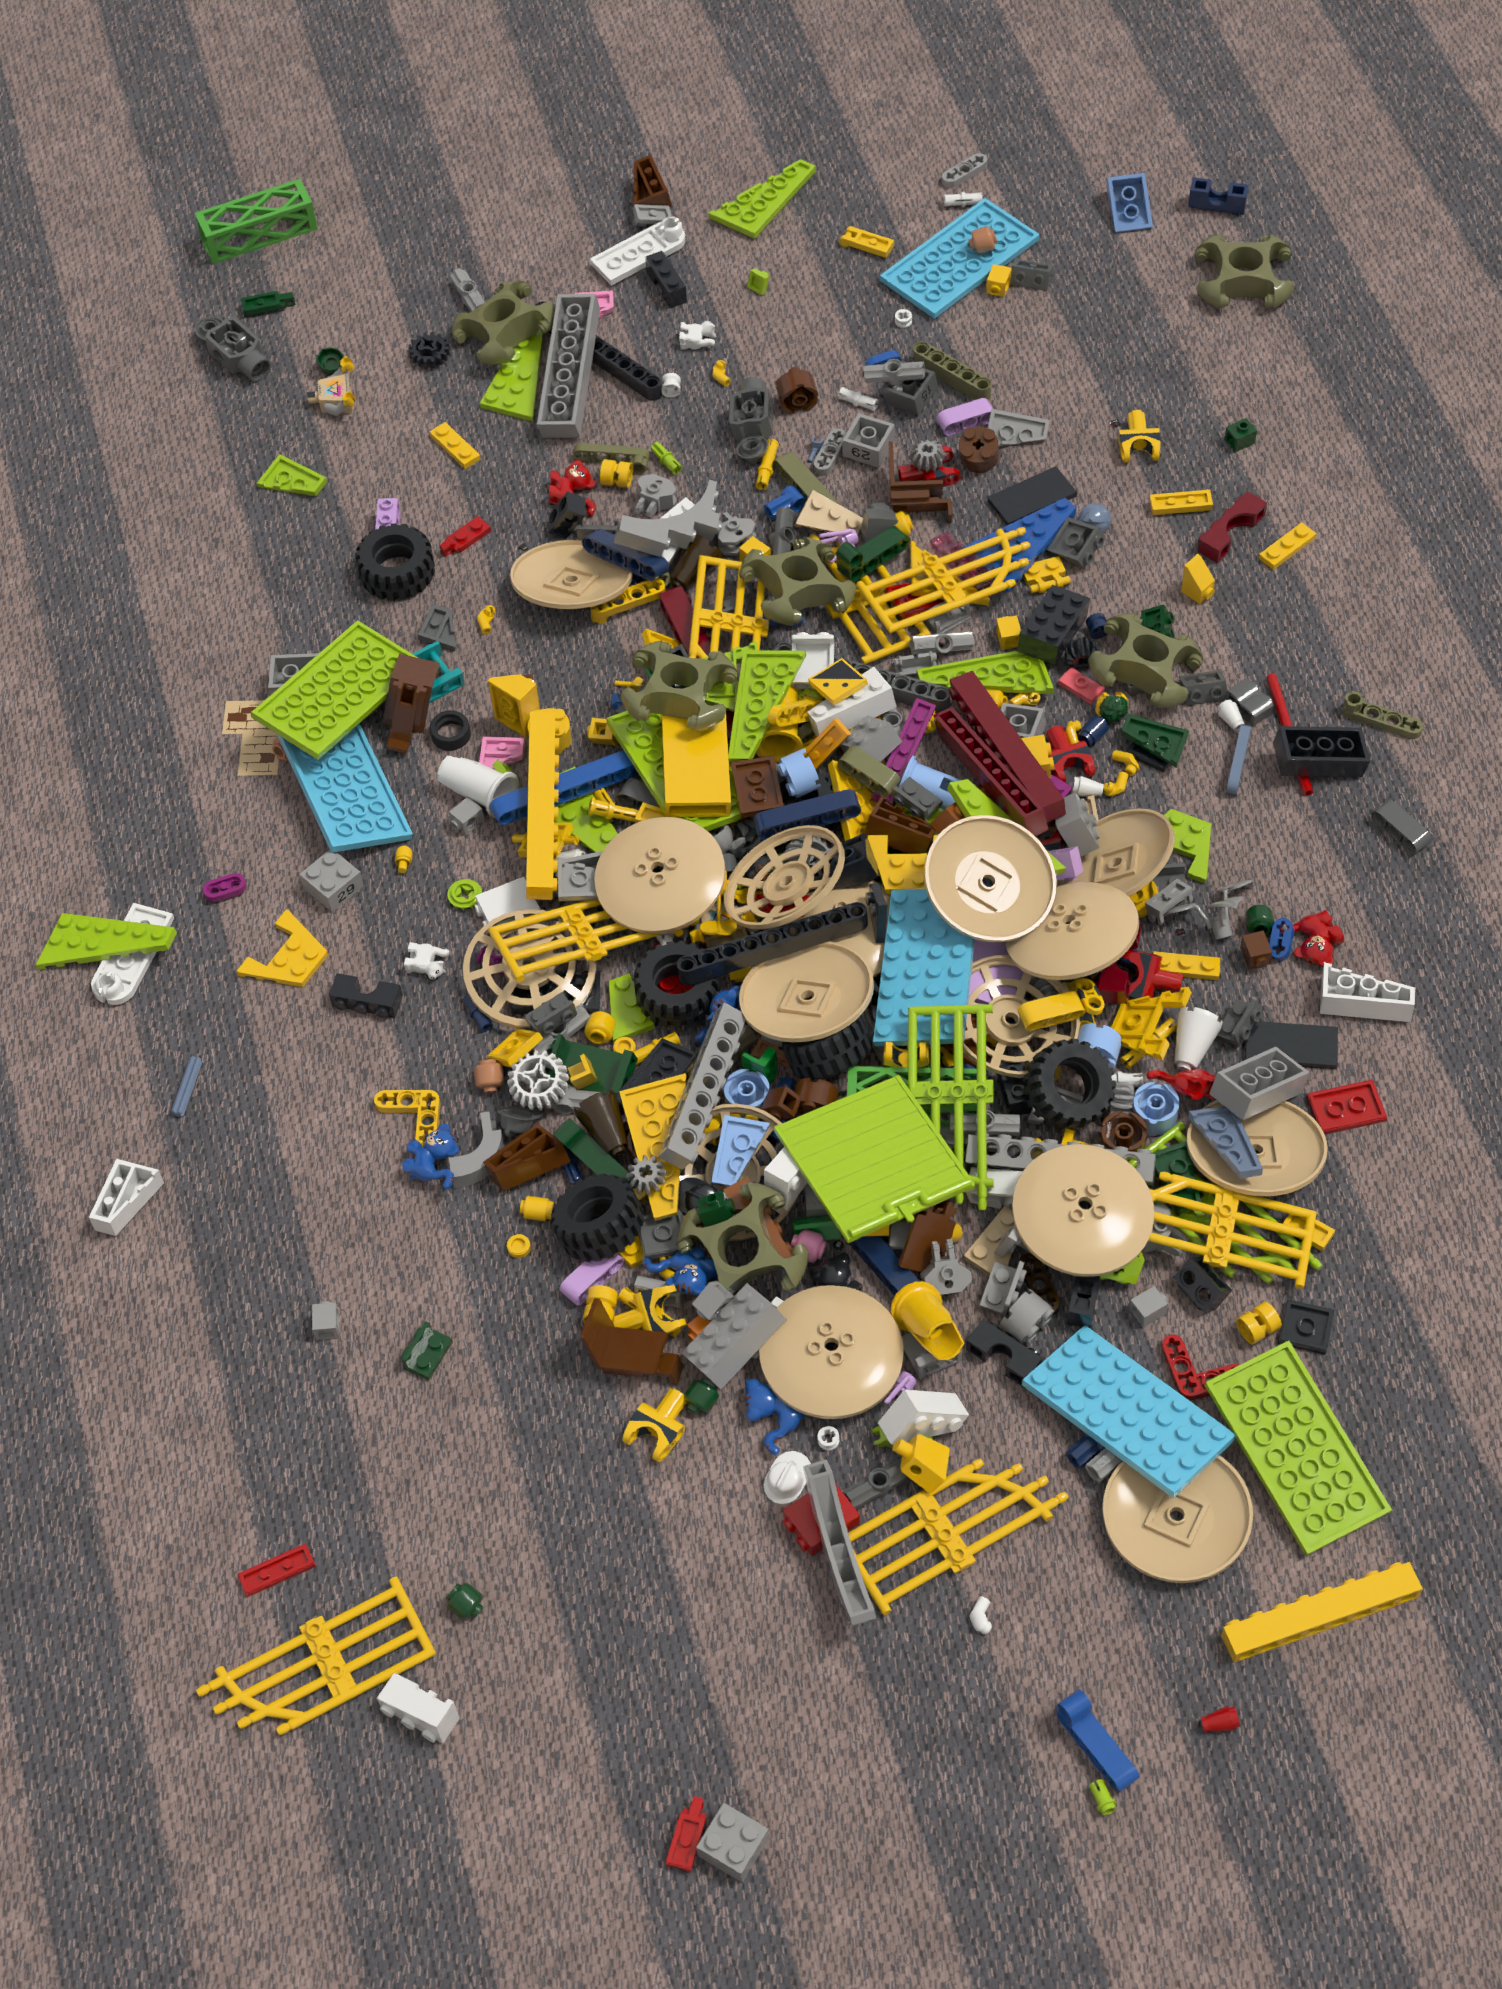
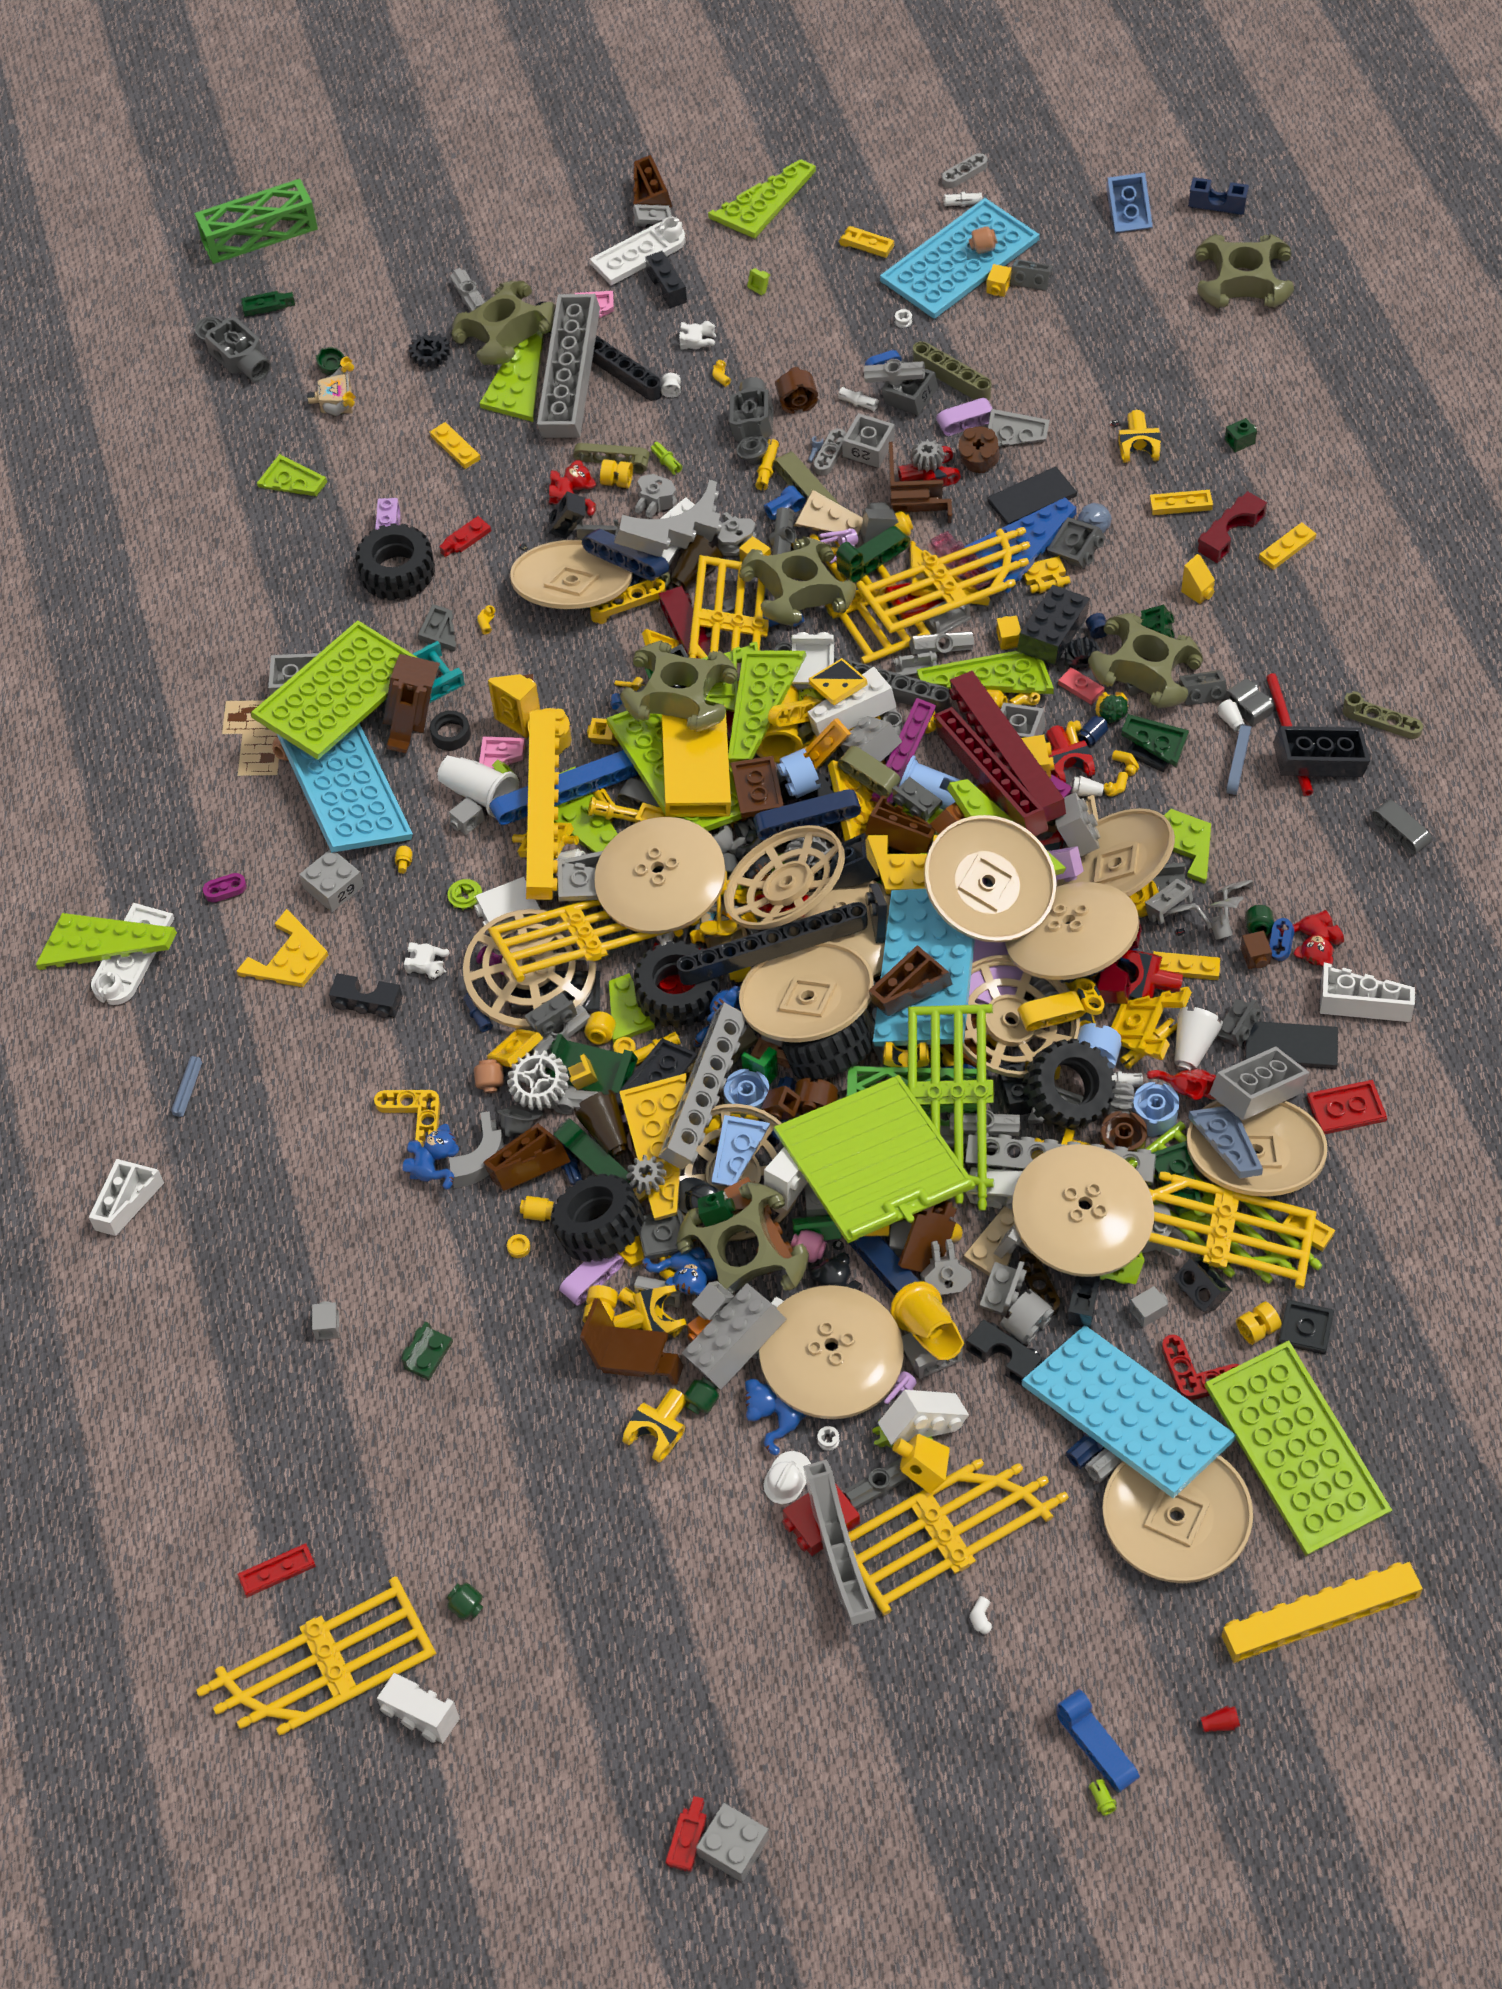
none -> reddish brown wedge [868,945,953,1016]

